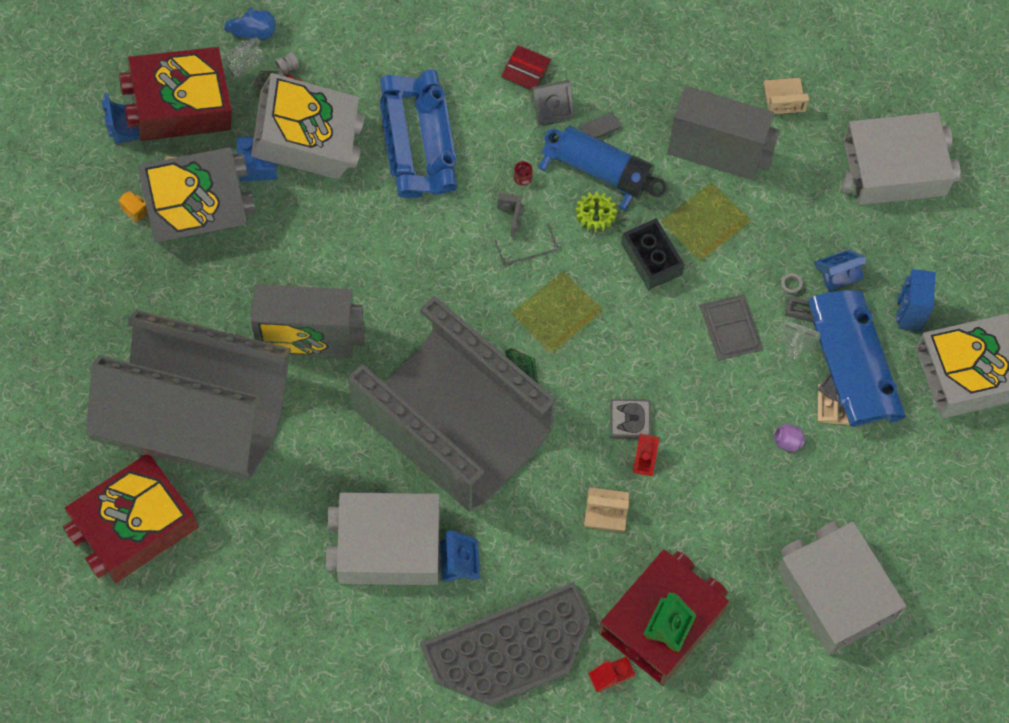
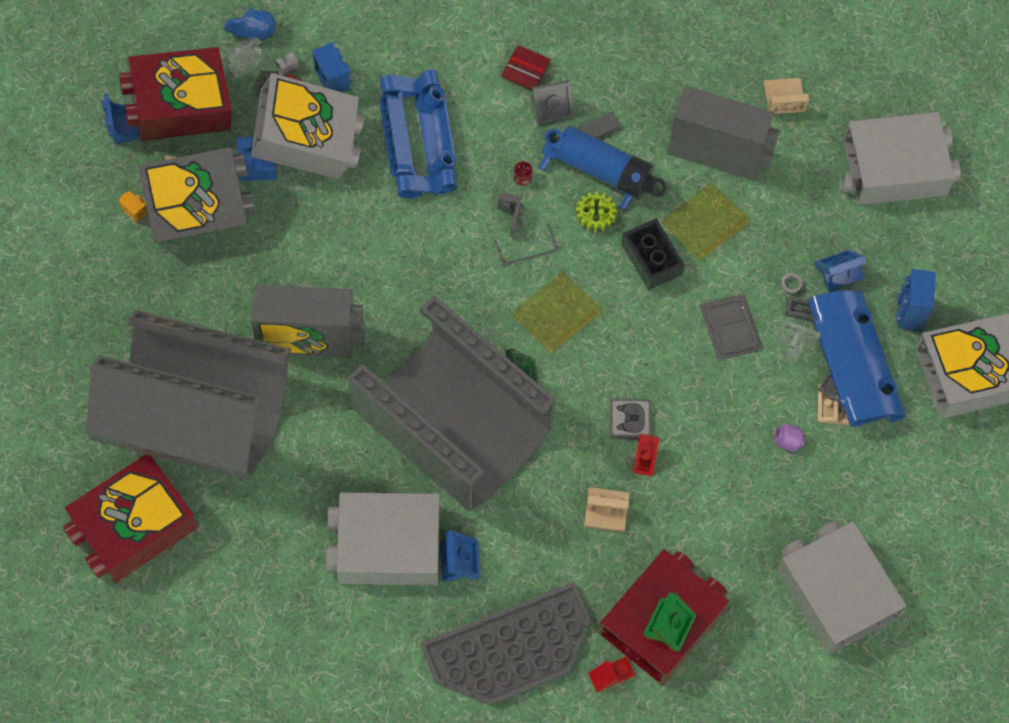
none -> blue brick [312,42,352,93]

